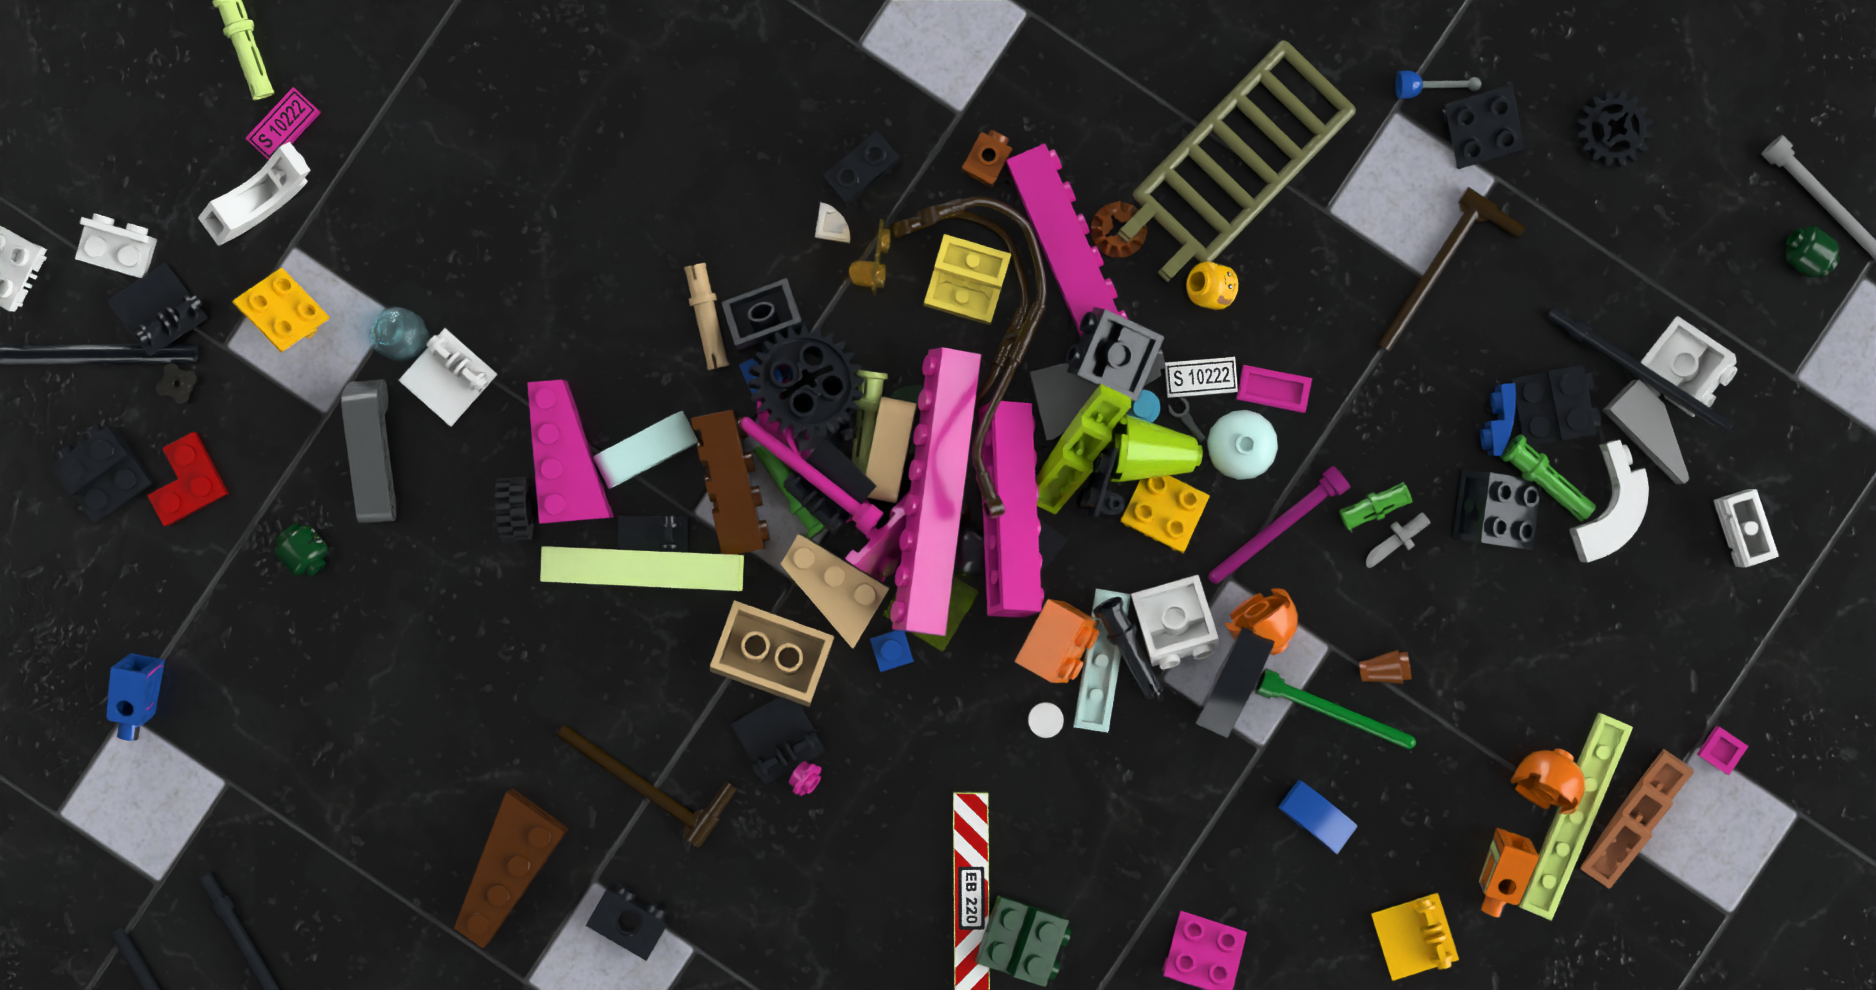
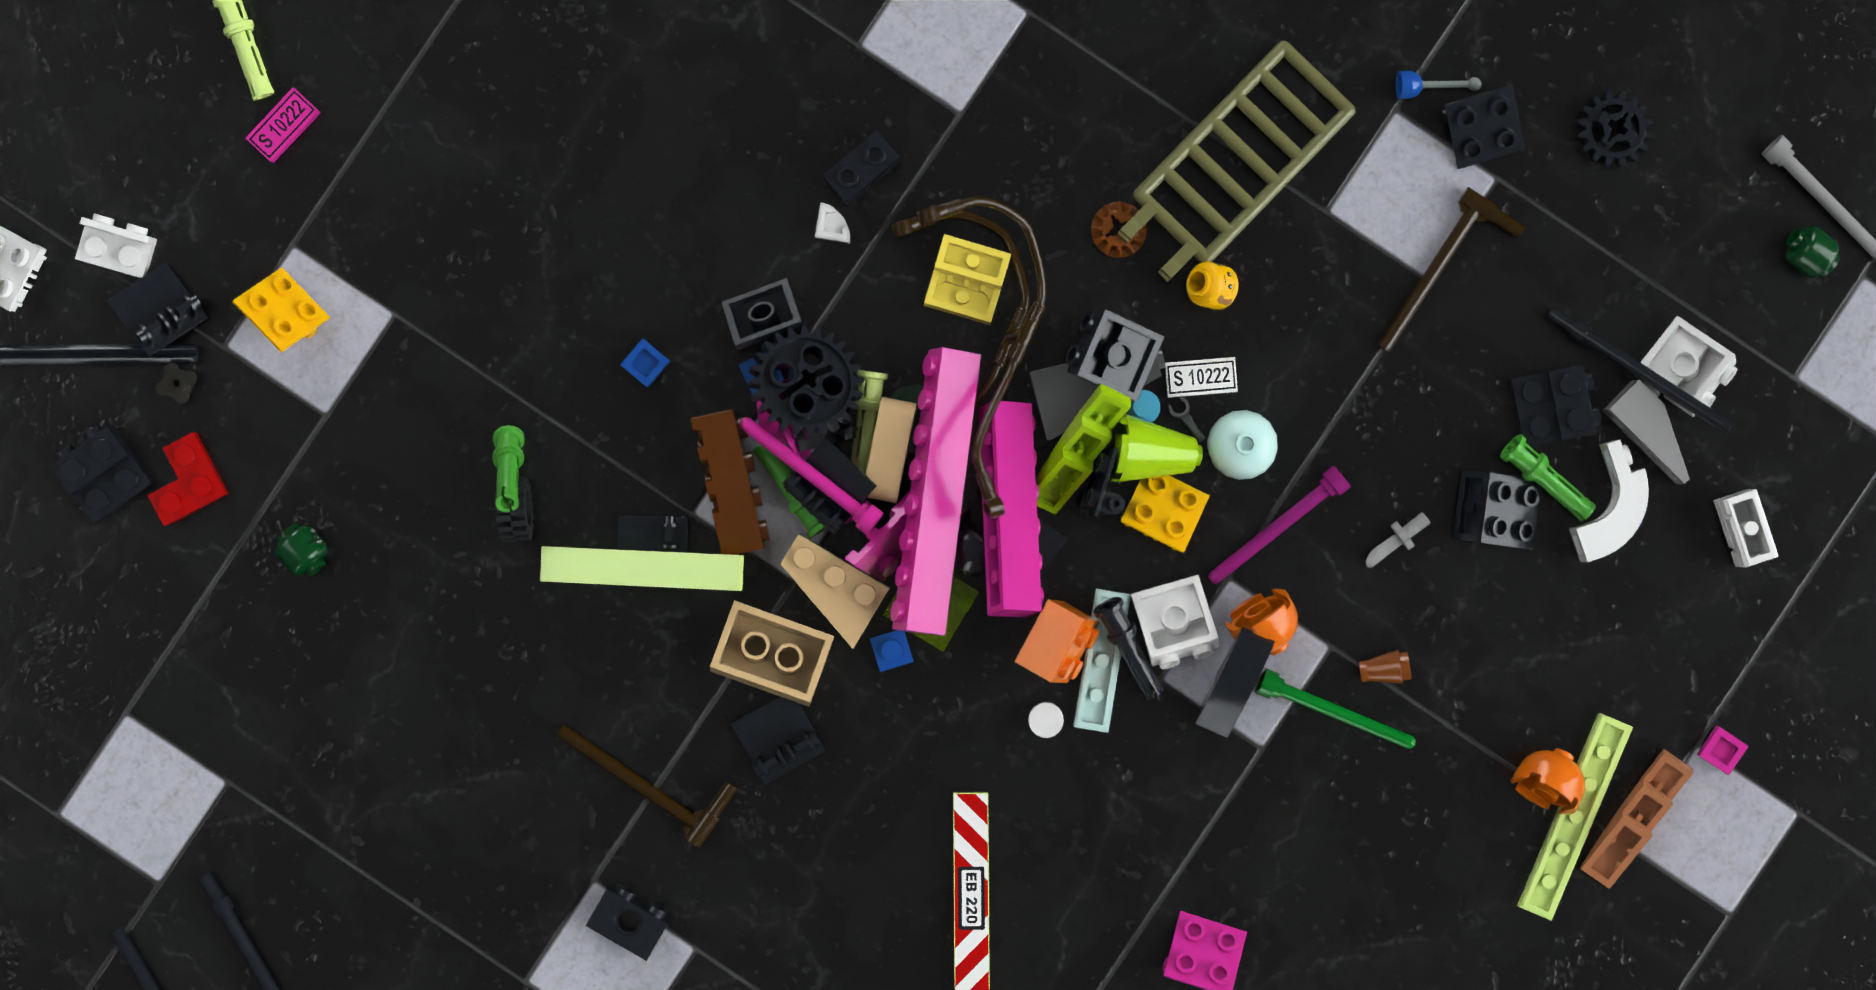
blue torso [106,653,165,741] -> none
white arch [198,142,311,246] -> none
dark grey beam [341,379,396,524] -> none
clear light blue hair [369,306,428,361] -> none
white hinge [399,328,498,427] -> none
reddish brown wedge [454,788,569,948] -> none
dark pink wedge [527,380,614,523] -> none
light aqua beam [593,411,698,489] -> none
tan pin [684,263,730,370] -> none
dark pink plate [789,761,821,796] -> none
clear yellow hinge [849,219,891,295] -> none
dark orange brick [961,130,1012,188] -> none
dark green plate [975,895,1071,987] -> none
dark pink brick [1006,144,1128,338] -> none
dark pink tile [1236,365,1312,413] -> none
blue slope [1278,780,1358,854] -> none
bright green pin [1339,482,1412,531] -> none
yellow hinge [1371,893,1459,981] -> none
orange torso [1479,828,1539,917] -> none
blue slope [1480,383,1516,457] -> none
none -> bright green pin [492,425,525,512]
none -> blue plate [621,338,671,388]

